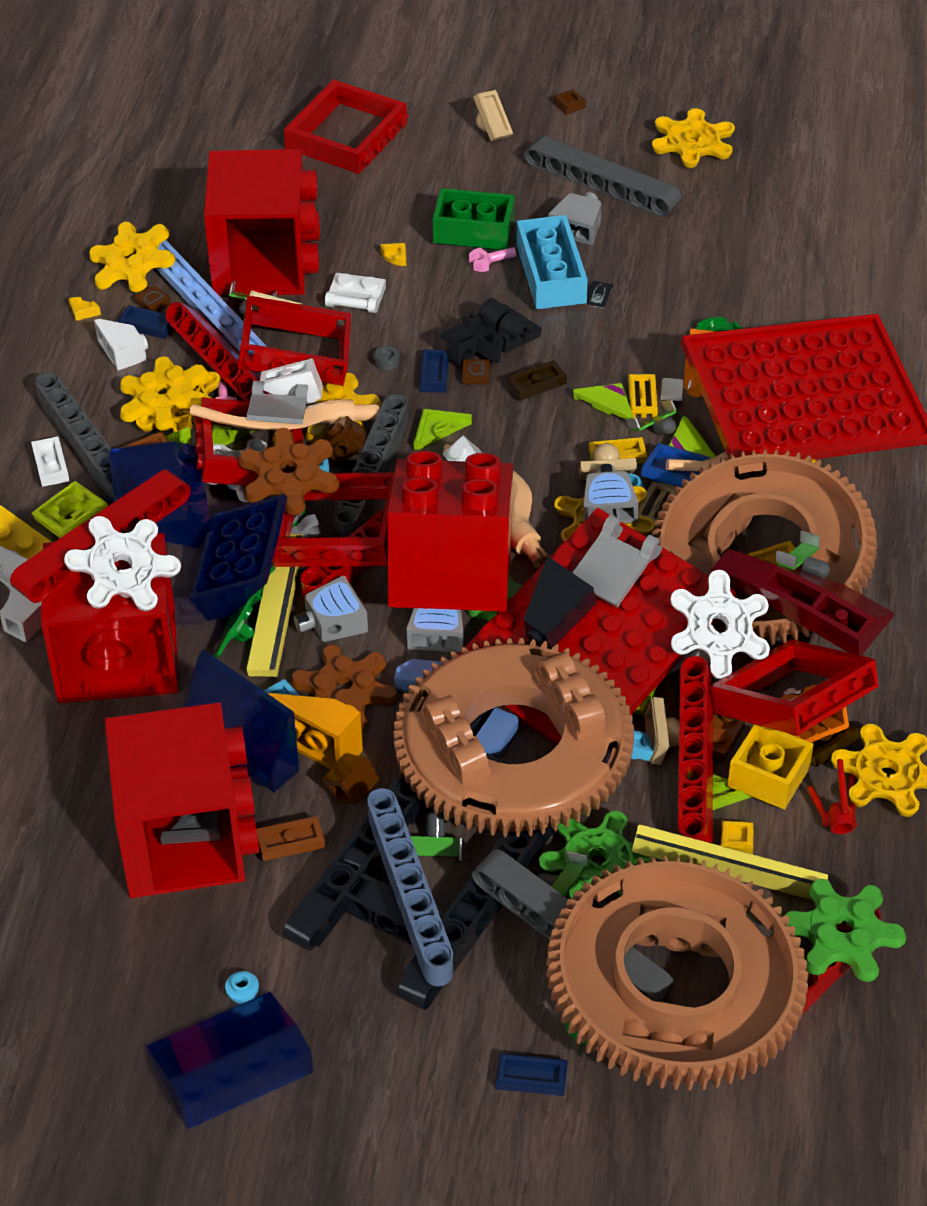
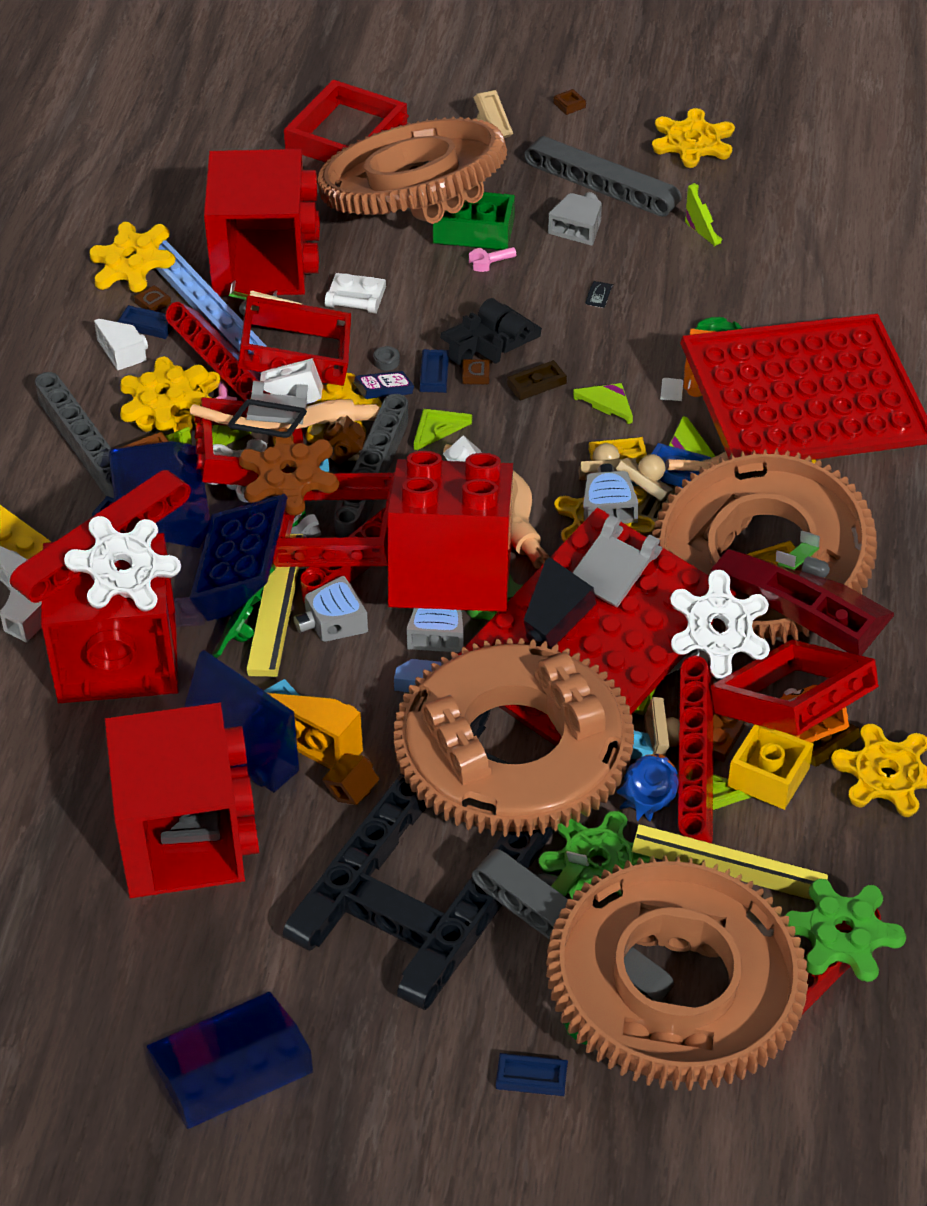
white plate [31,437,69,487] -> none
neon yellow piece [32,481,108,538] -> none
yellow tile [68,297,101,321] -> none
medium azure plate [225,971,259,1004] -> none
dark orange plate [256,816,325,861] -> none
dark orange plate [290,645,399,731] -> none
sand blue beam [367,788,453,986] -> none
yellow tile [380,243,407,266] -> none
bright green piece [411,810,462,861] -> none
medium blue piece [476,707,518,759] -> none
medium azure brick [516,215,588,309] -> none
piece [626,400,677,435] -> none
yellow tile [628,374,658,418] -> none
yellow tile [721,820,753,854] -> none
red plant [807,759,857,834] -> none
none -> black piece [228,399,307,438]
none -> nougat piece [317,117,507,224]
none -> dark blue tile [354,371,414,399]
none -> tan tile [616,454,673,501]
none -> blue hair [617,754,679,821]
none -> lime tile [685,183,722,246]

